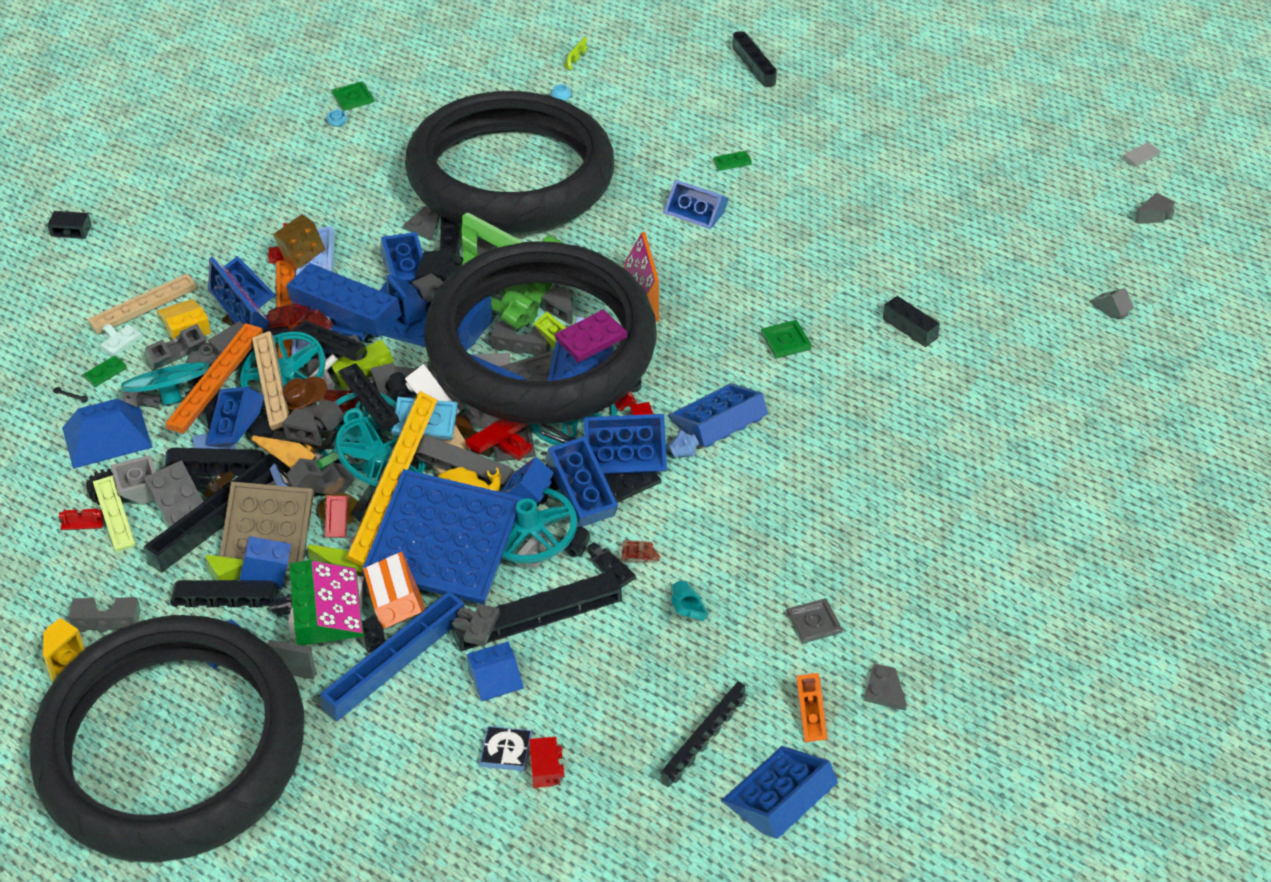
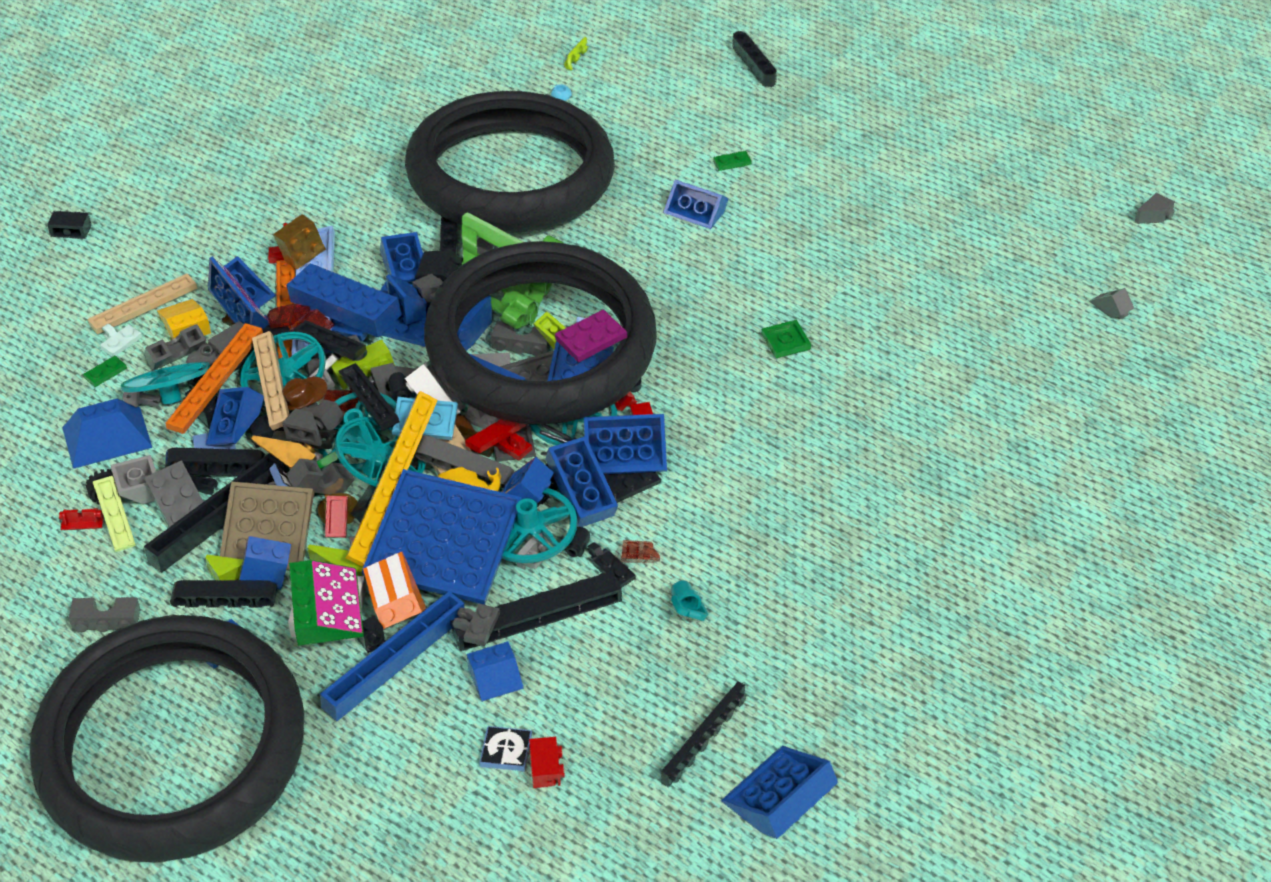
yellow slope [43,618,85,682] -> none
black hinge [53,387,88,403] -> none
dark brown plate [203,471,235,499] -> none
dark grey tile [268,640,316,680] -> none
black brick [271,594,292,618] -> none
medium azure plate [326,109,348,127] -> none
green tile [331,81,375,111] -> none
dark grey wing [403,206,440,241] -> none
dark grey slope [541,285,573,325] -> none
slope [624,232,659,322] -> none
blue slope [668,383,768,447] -> none
medium blue rock [668,430,699,459] -> none
dark grey tile [786,598,843,644] -> none
orange slope [796,673,828,742] -> none
dark grey wing [864,663,907,711] -> none
black brick [883,296,940,347] -> none
light grey tile [1123,142,1161,167] -> none

